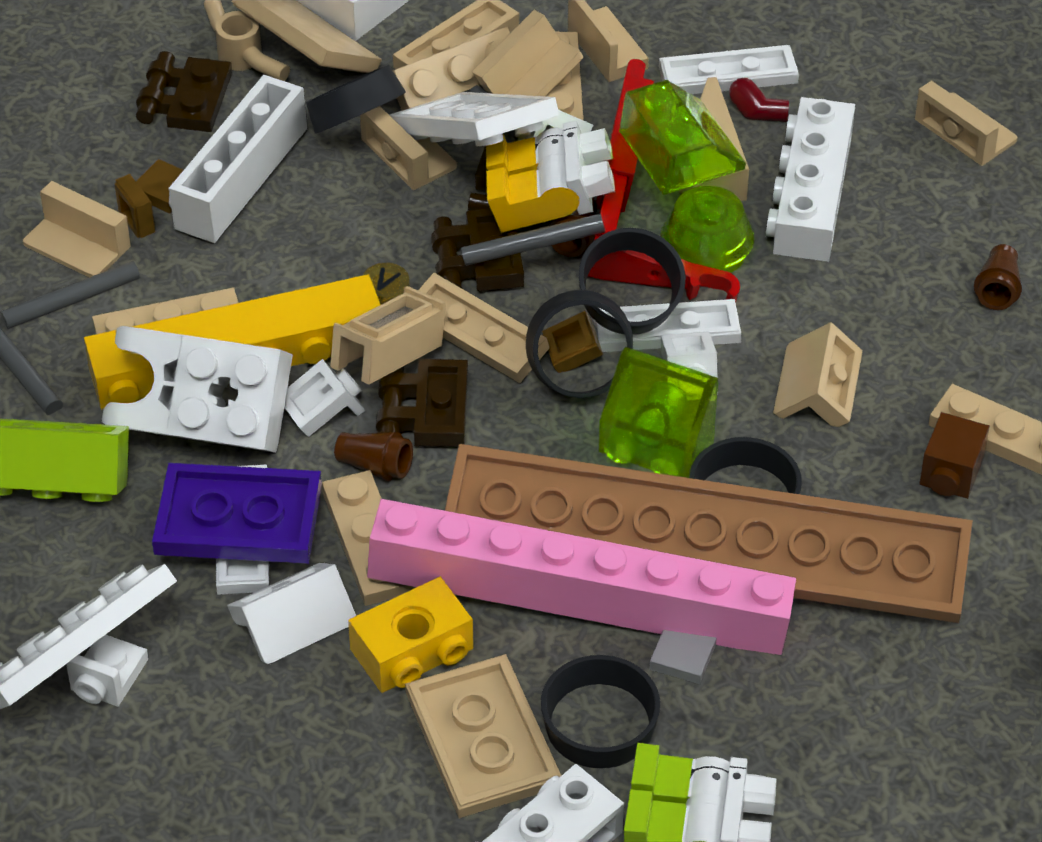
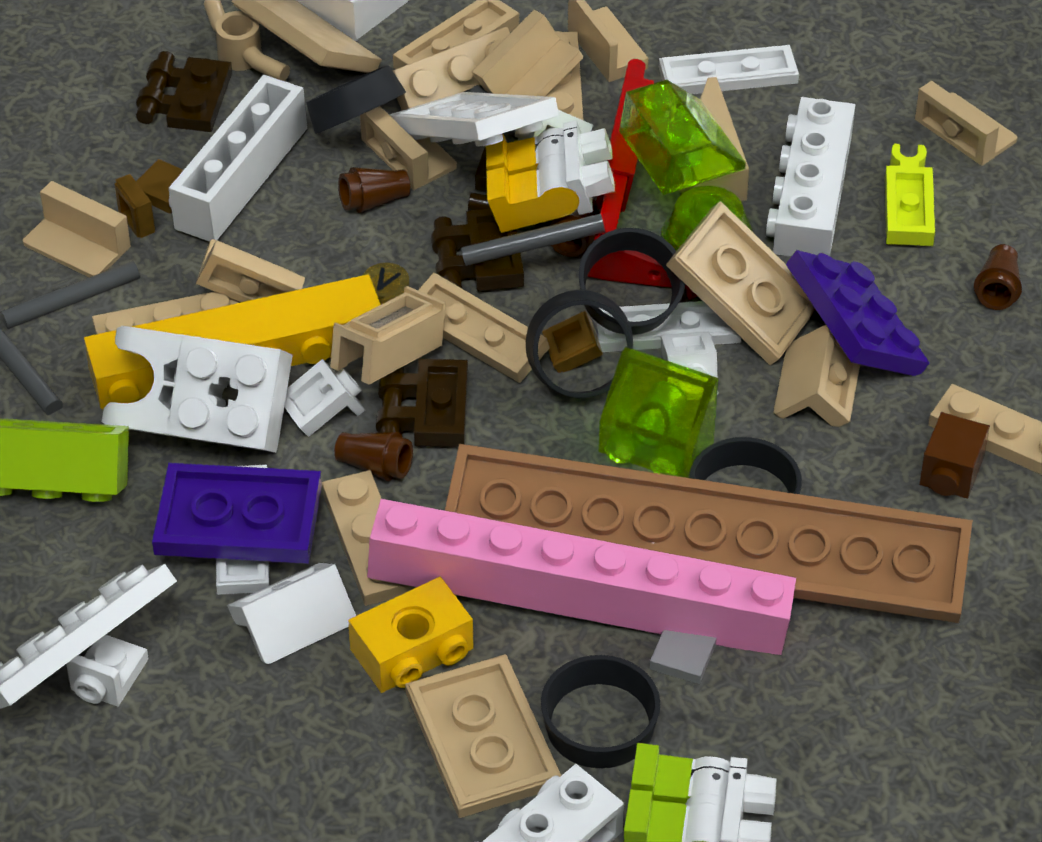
dark red arm [729,78,789,122] -> none
none -> tan panel [196,239,305,302]
none -> reddish brown cone [338,167,410,213]
none -> tan tile [666,201,816,365]
none -> dark purple plate [786,250,930,376]
none -> neon yellow plate [885,144,935,246]

